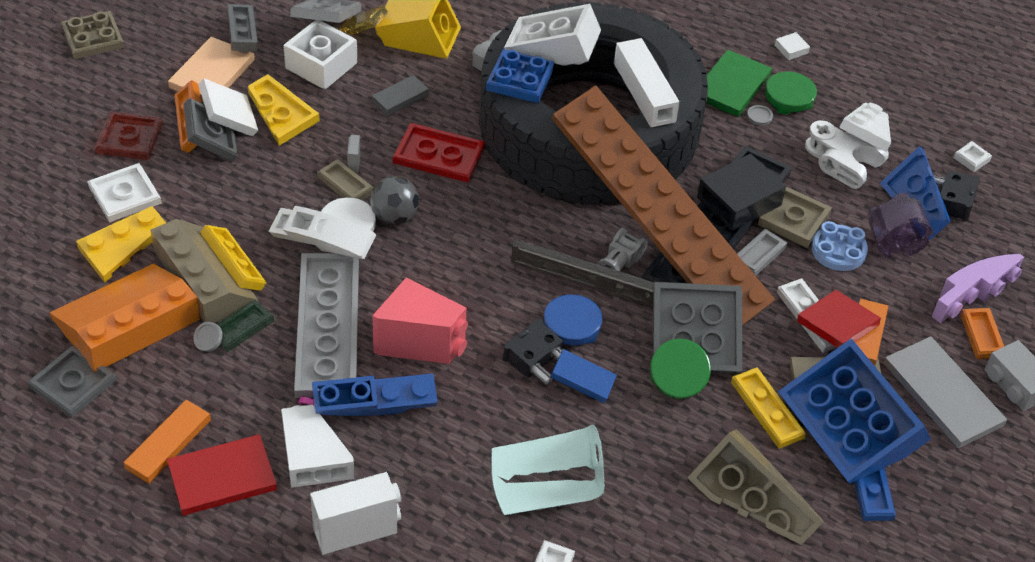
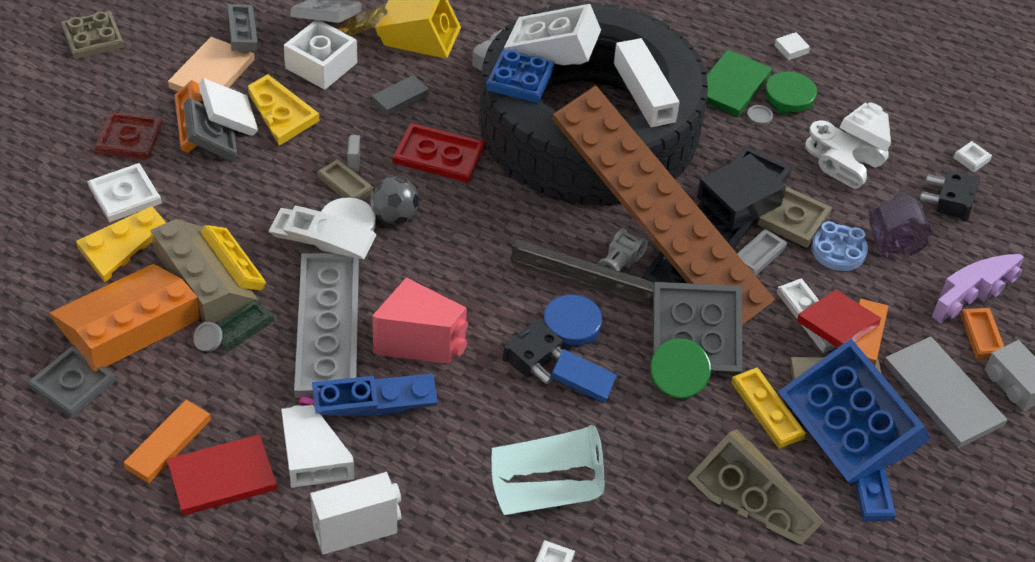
blue wing [880,146,951,240] -> none

